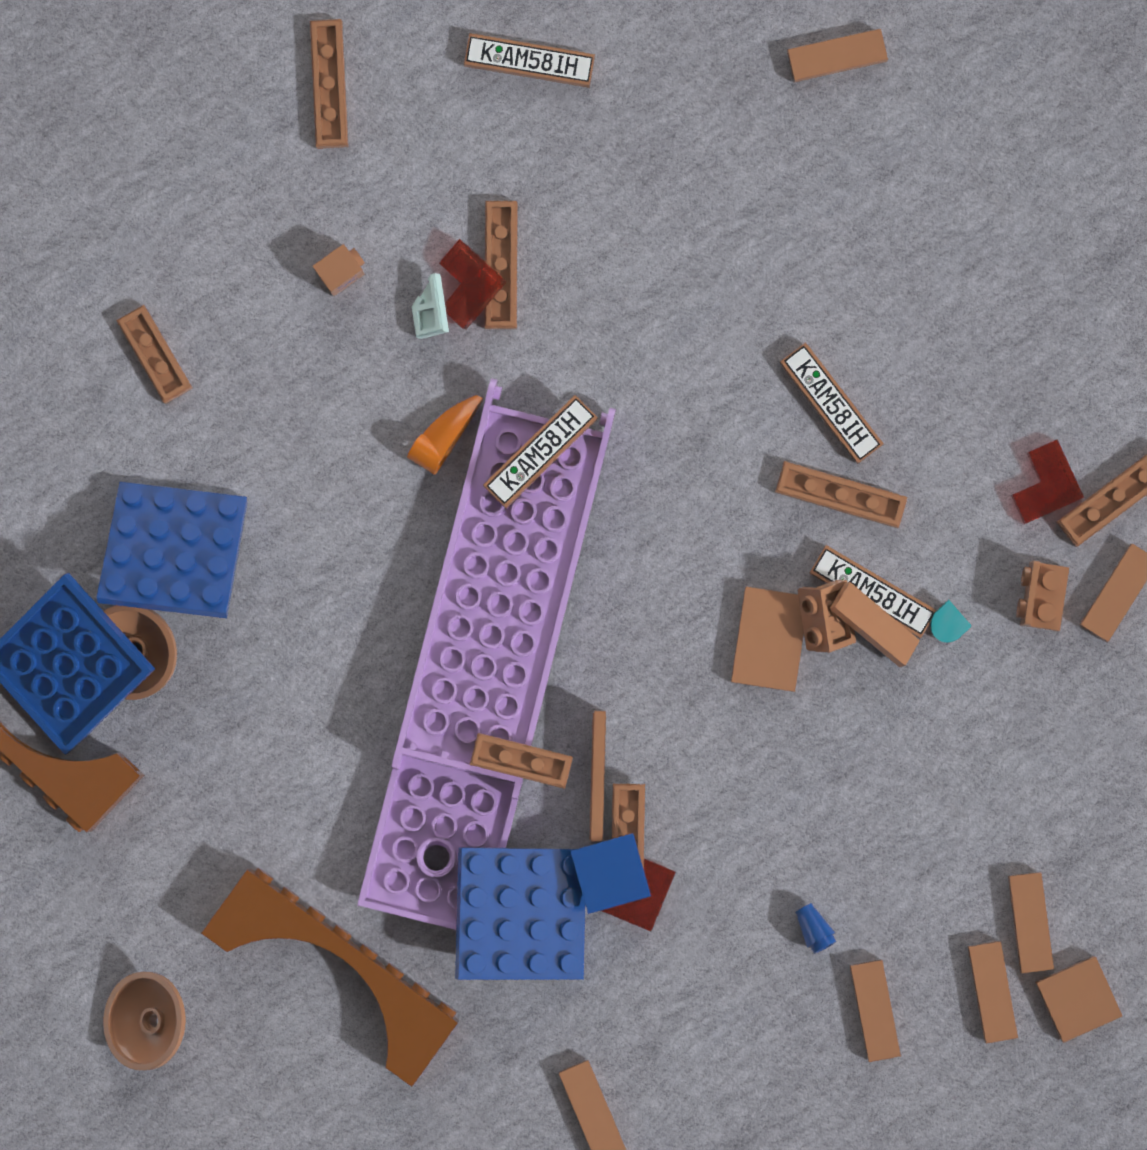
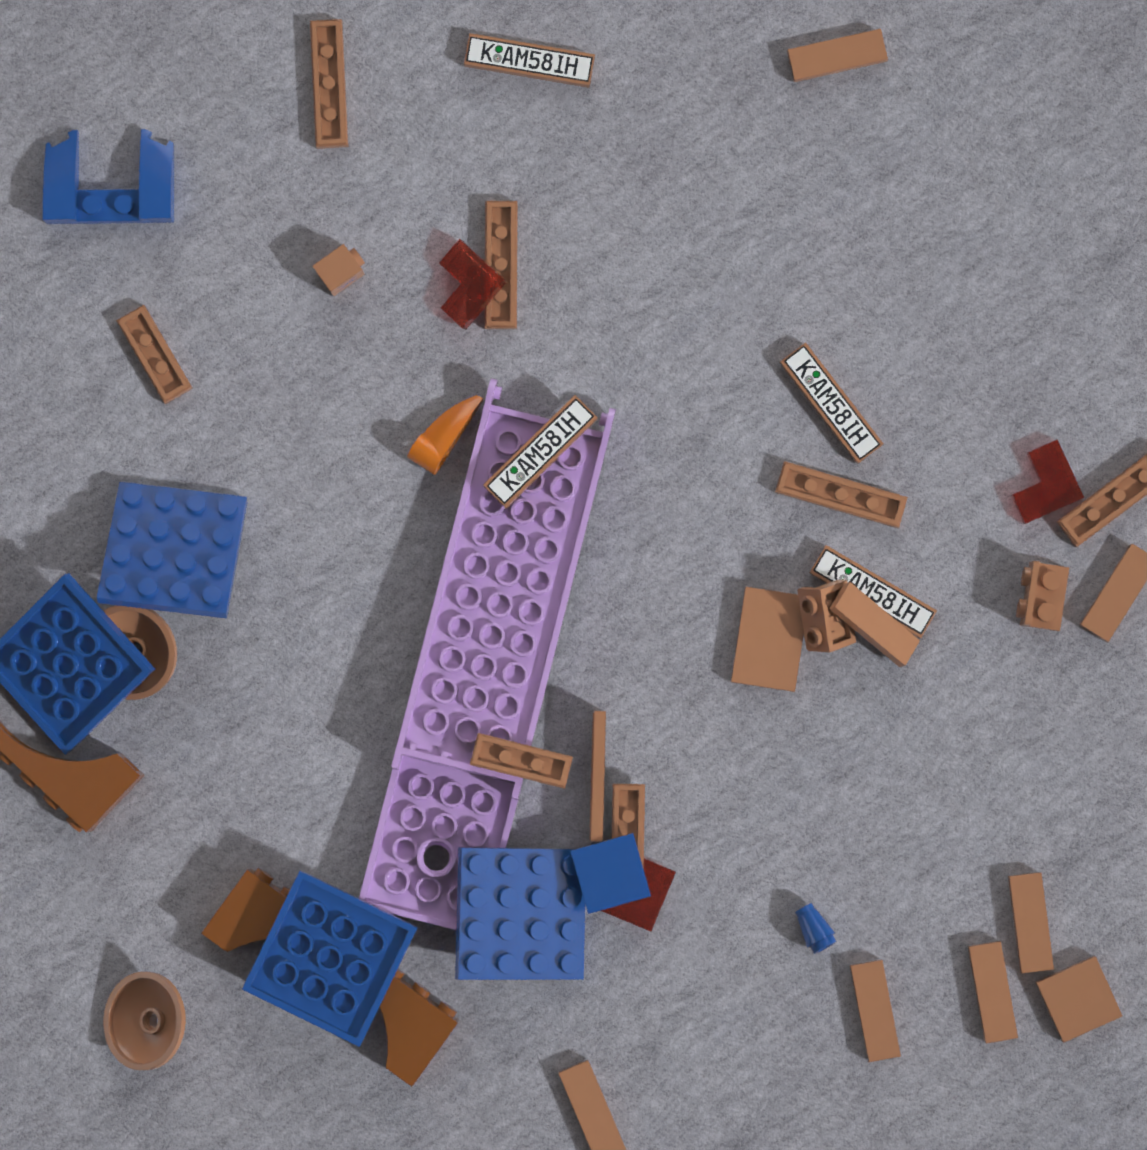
light aqua tile [412,273,449,339] -> none
teal piece [931,599,972,643] -> none
none -> blue wedge [42,129,174,224]
none -> blue plate [242,870,418,1047]

